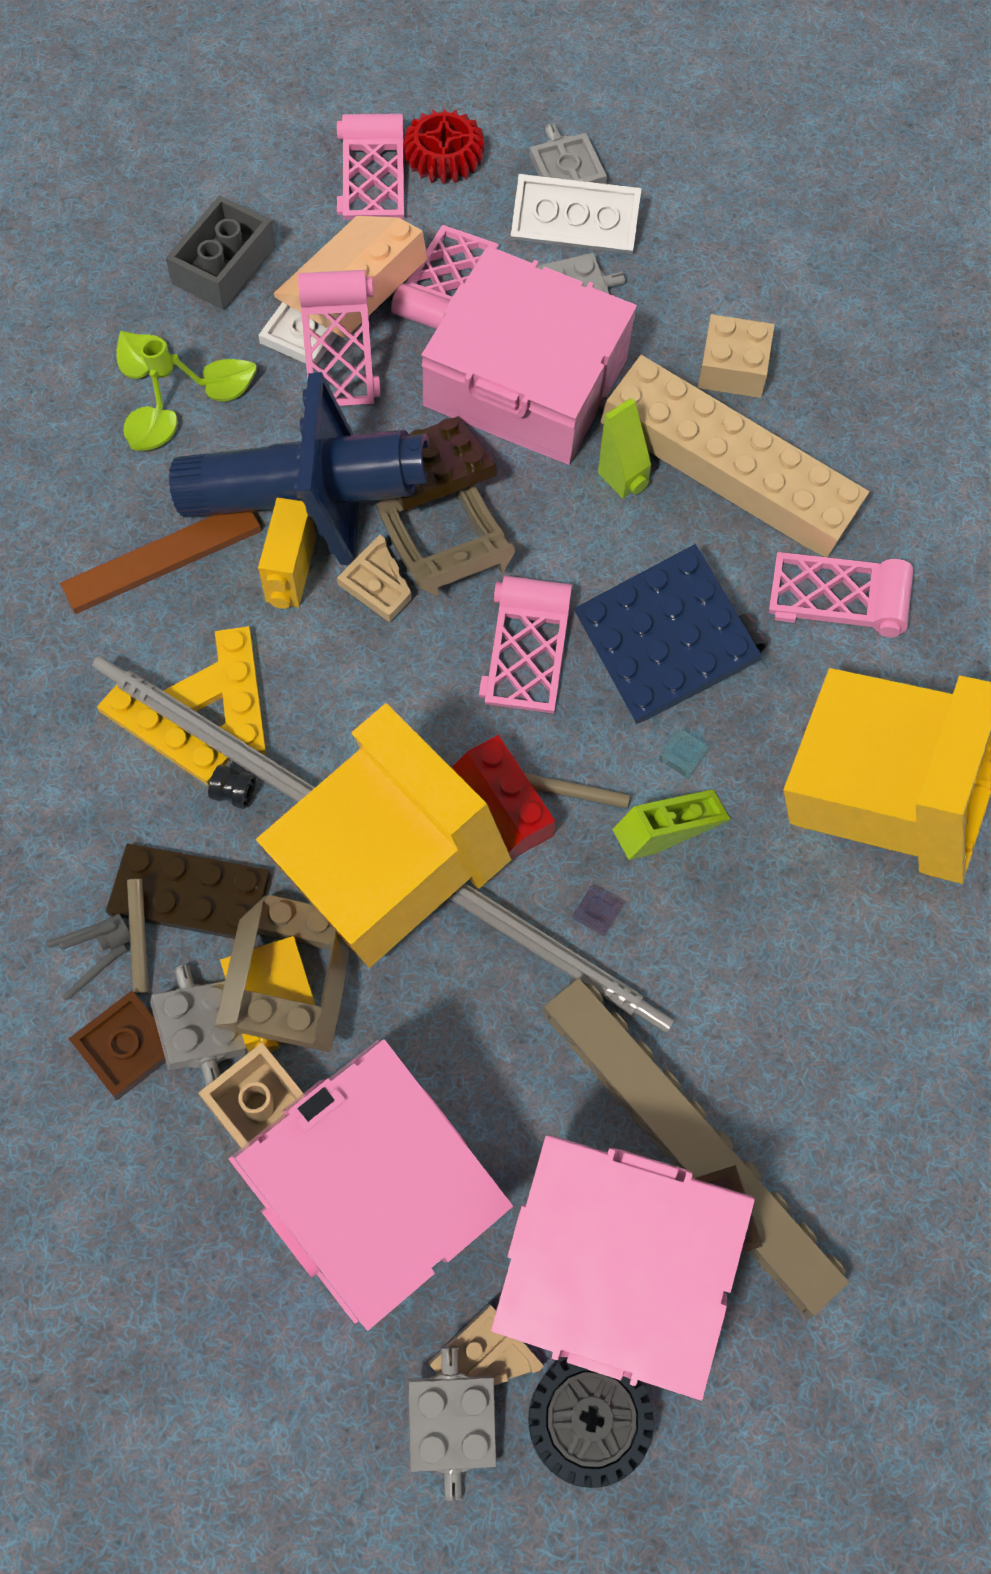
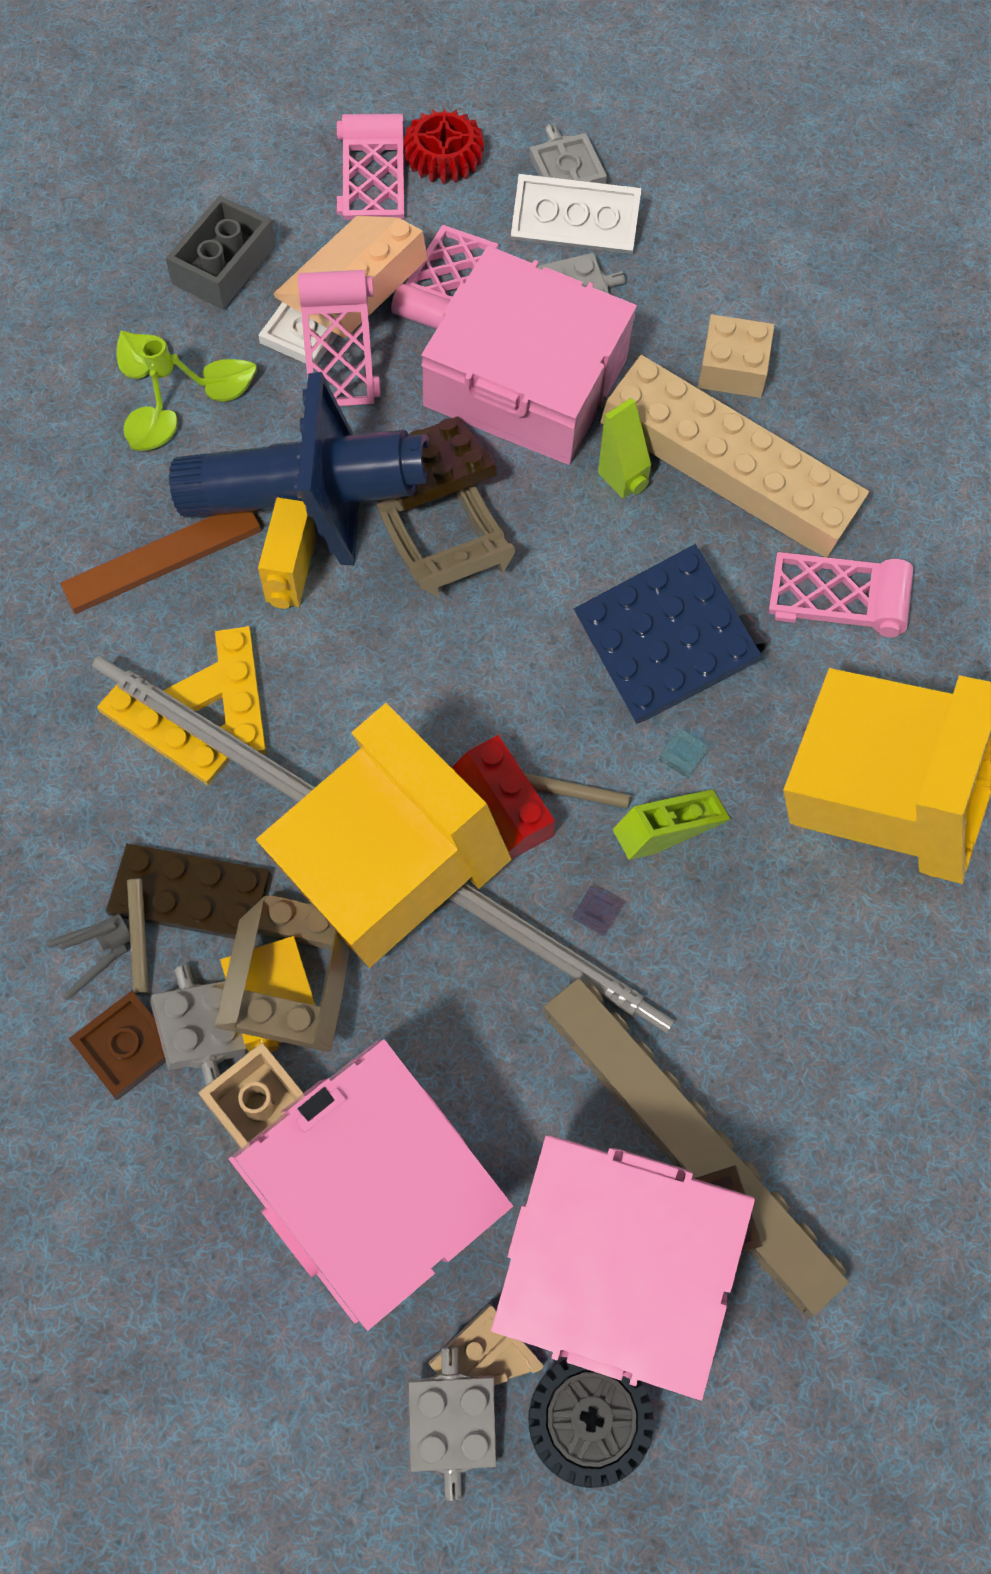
black wheel [208,764,256,809] -> none
tan wing [337,534,412,622] -> none
bright pink piece [479,576,572,713] -> none

